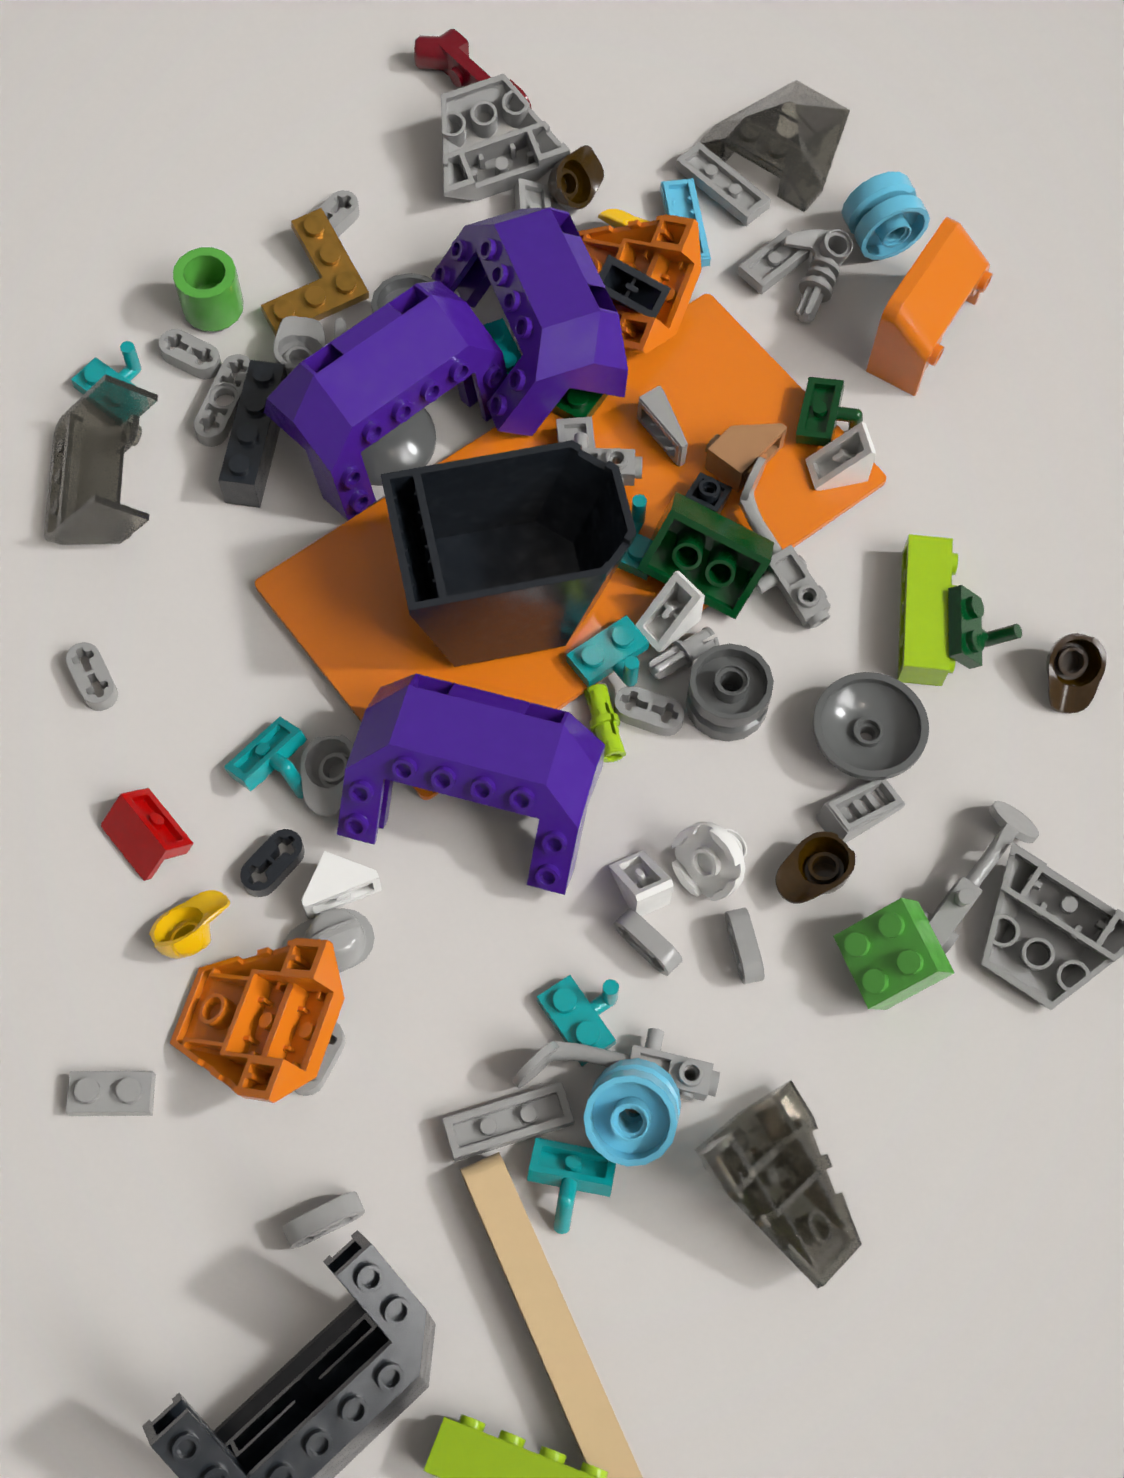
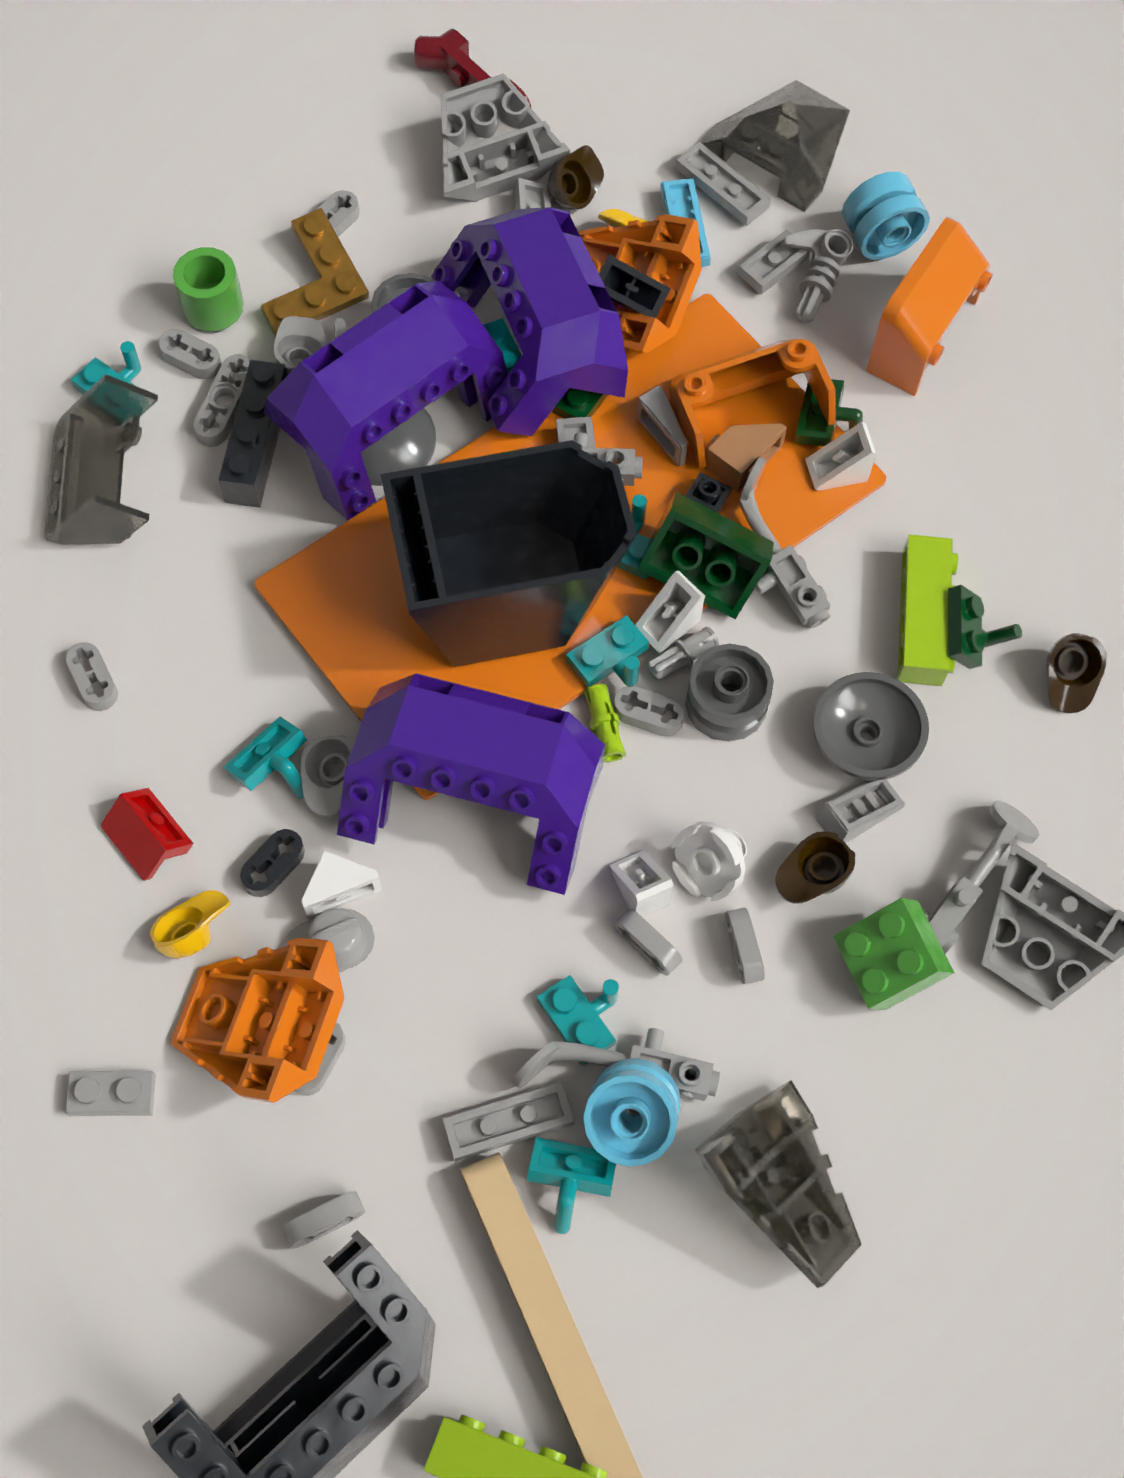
none -> orange windscreen [669,339,836,469]

